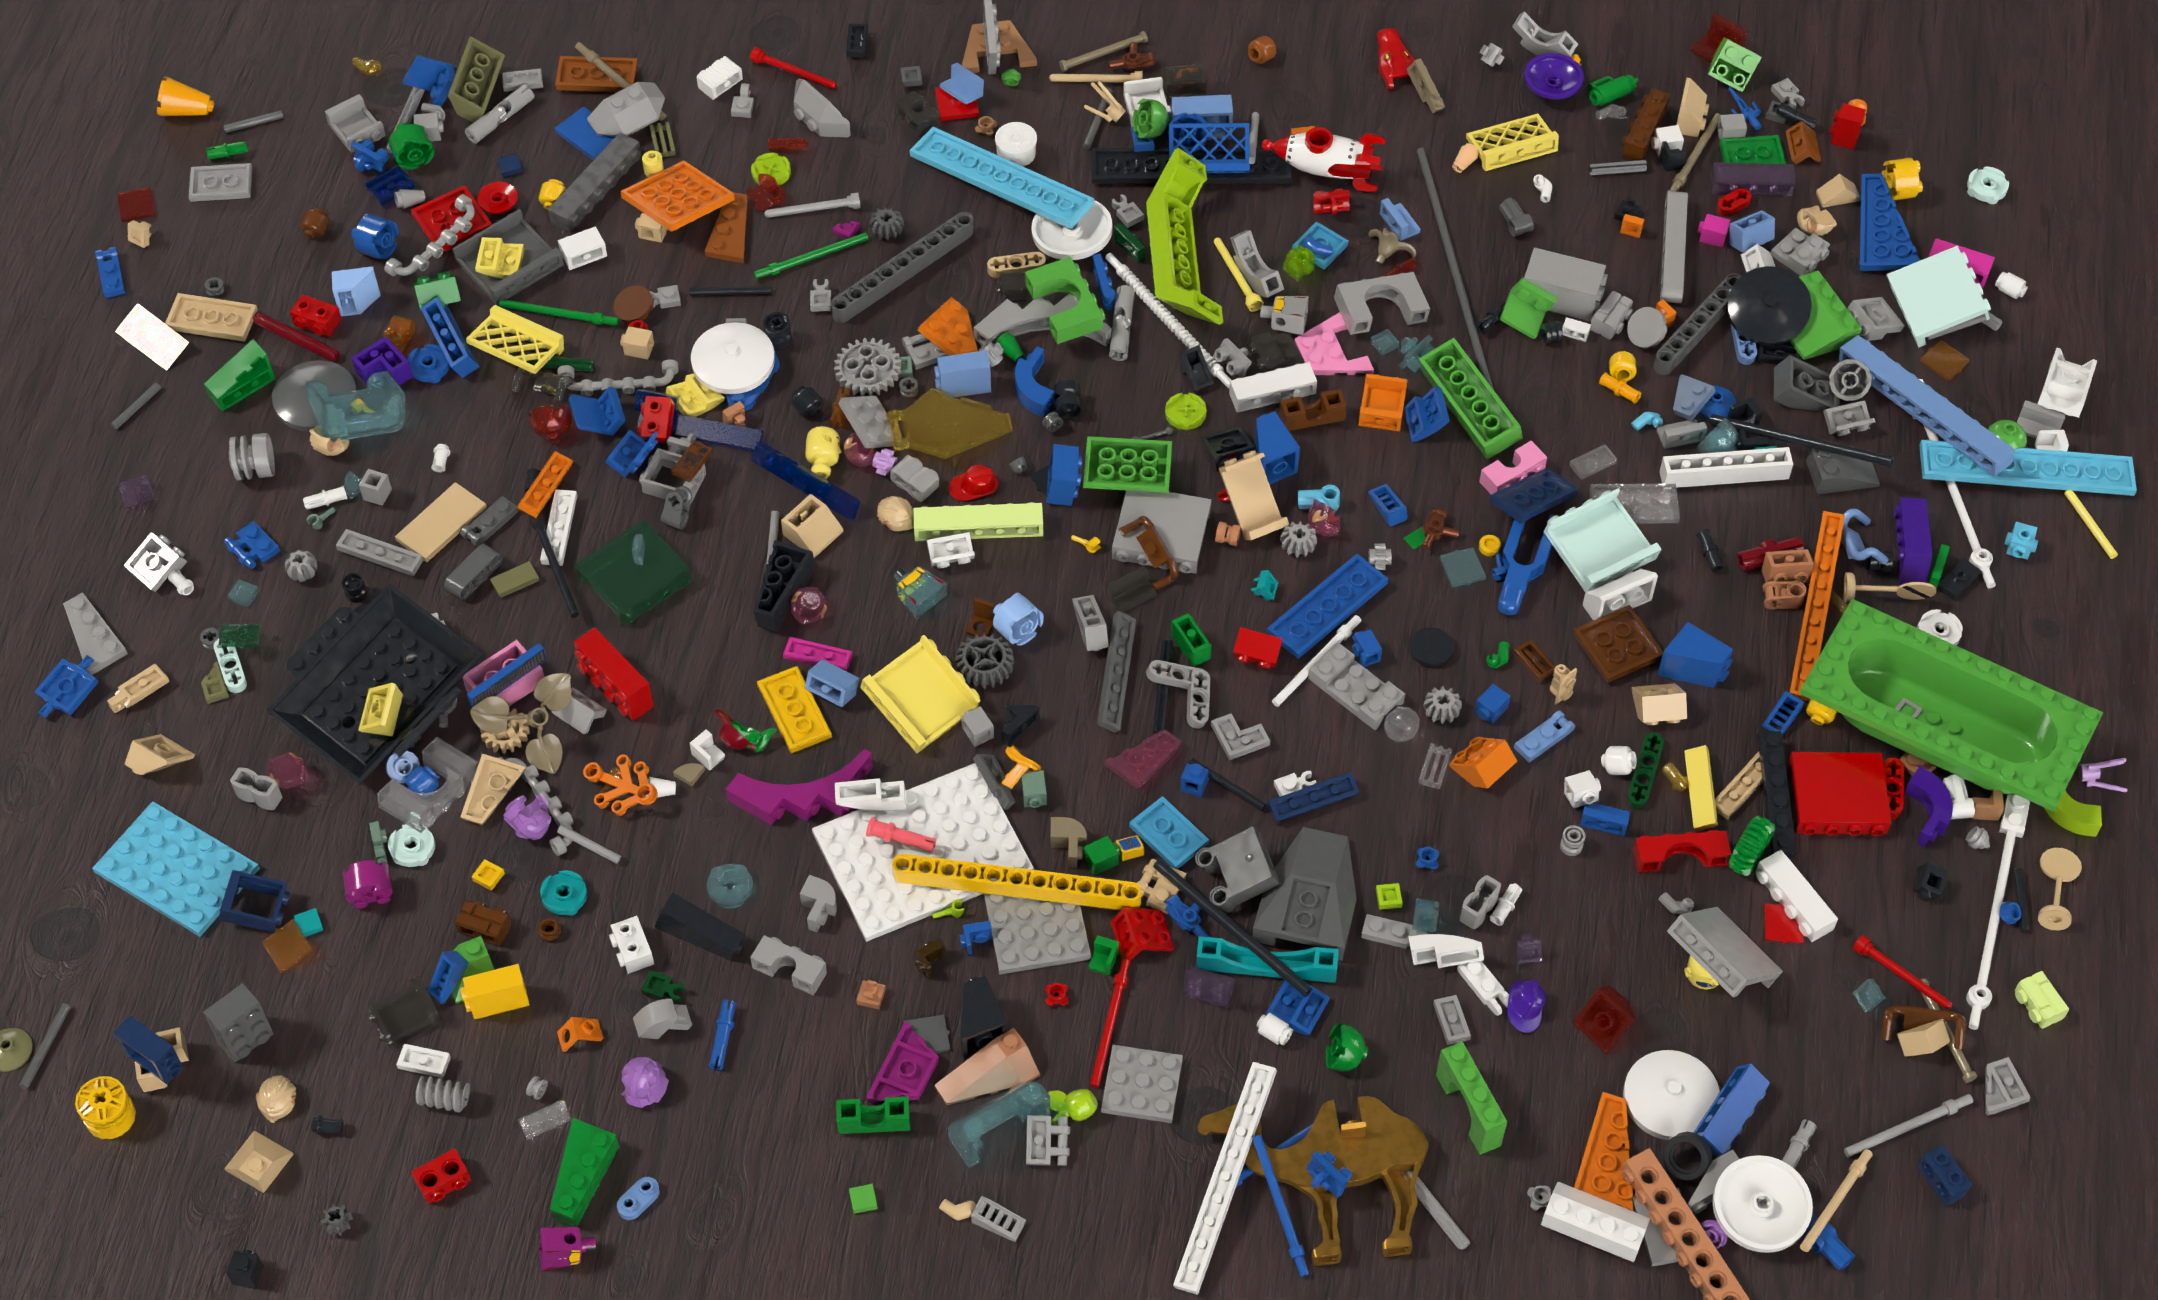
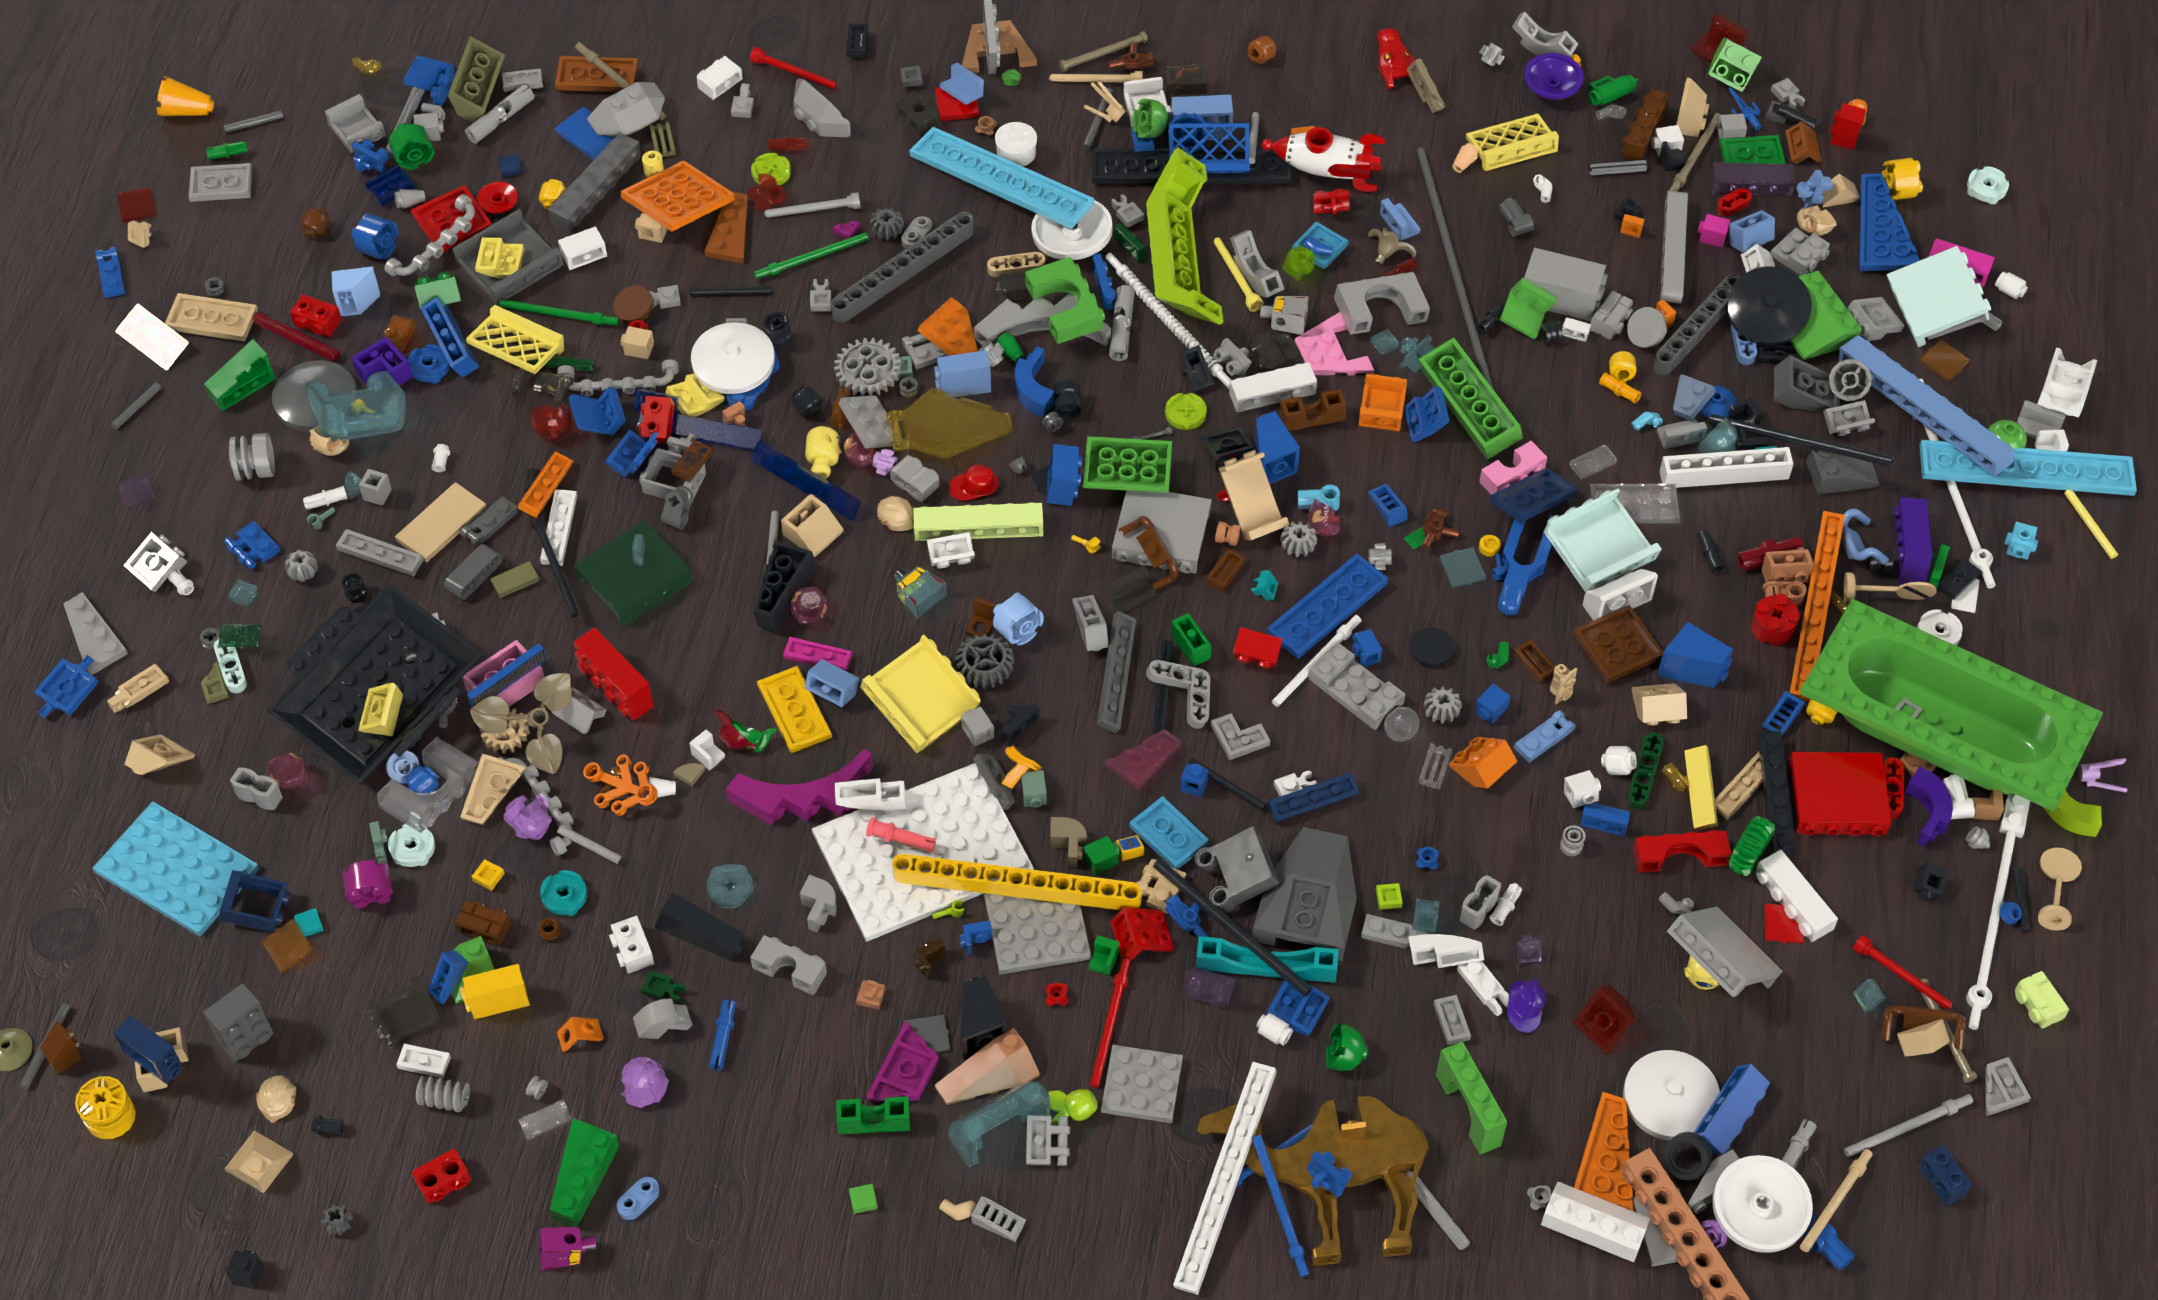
none -> reddish brown slope [40,1021,83,1075]
none -> light grey plate [901,216,932,249]
none -> reddish brown tile [1205,549,1246,592]
none -> red brick [1751,594,1800,646]
none -> medium blue hips [1796,170,1833,208]
none -> white sticker [1951,579,1979,613]

